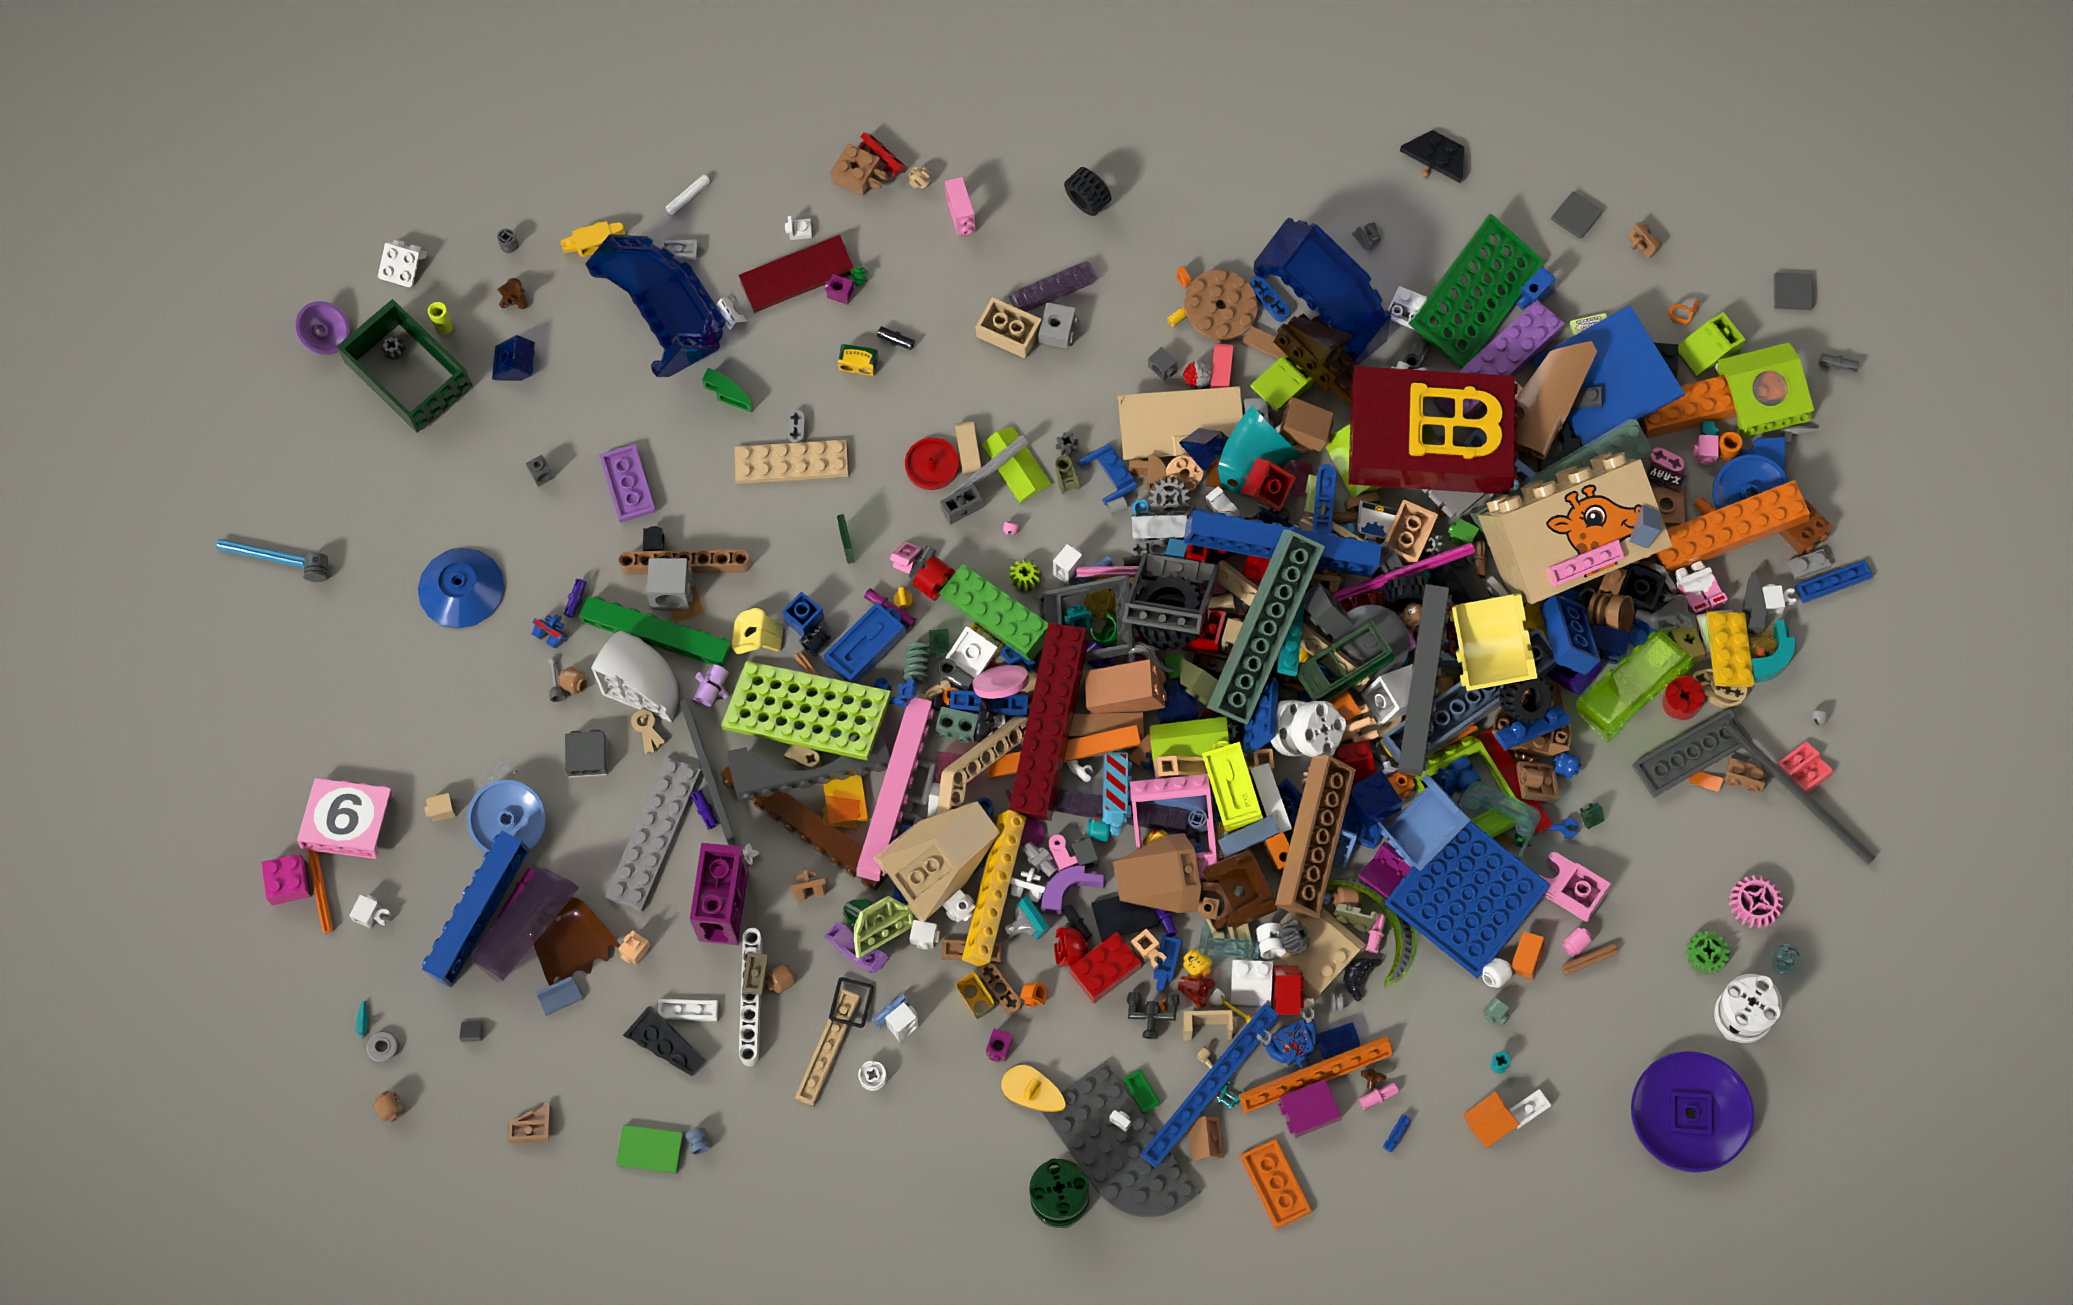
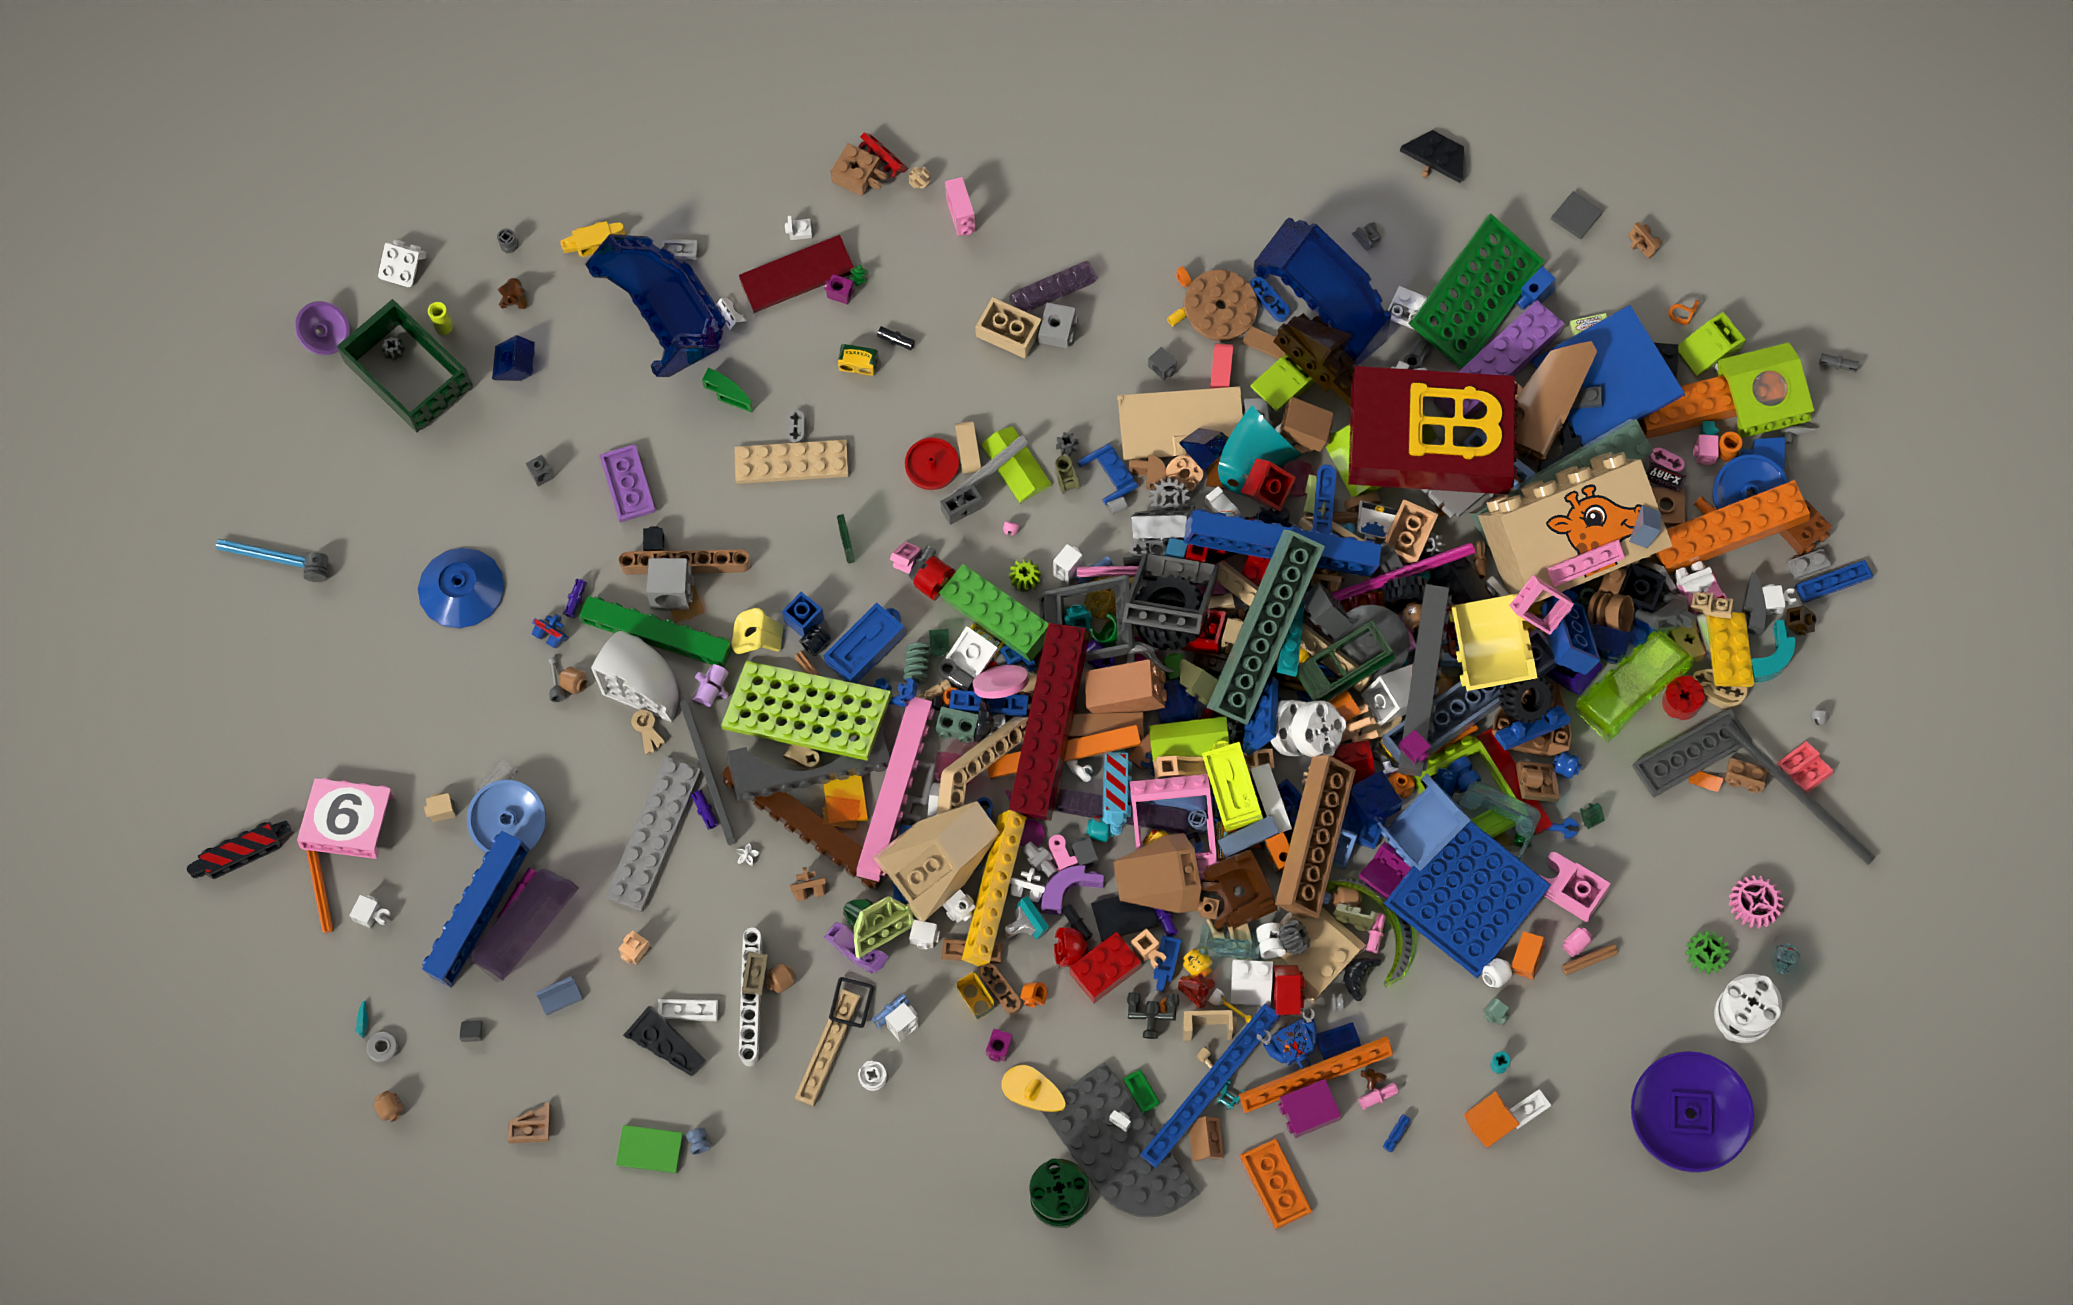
dark pink brick [261,854,311,905] -> none
reddish brown piece [530,897,620,986] -> none
dark grey piece [565,729,607,777] -> none
white axle [666,175,710,215] -> none
magenta piece [690,843,749,945] -> none
magenta pin [864,588,917,629] -> none
yellow plate [894,587,913,609] -> none
black tyre [1064,167,1112,216] -> none
dark azure tile [1132,499,1151,513] -> none
piece [1183,360,1211,389] -> none
bright green brick [1448,518,1480,546] -> none
reddish brown plant [1514,751,1539,762] -> none
clear yellow head [1749,632,1777,658] -> none
dark grey tile [1773,273,1813,310] -> none
none -> black hinge [187,820,293,879]
none -> magenta brick [1399,730,1431,764]
none -> bright pink window [1509,575,1574,635]
none -> tan slope [1691,592,1734,618]
none -> dark brown brick [1786,605,1817,636]

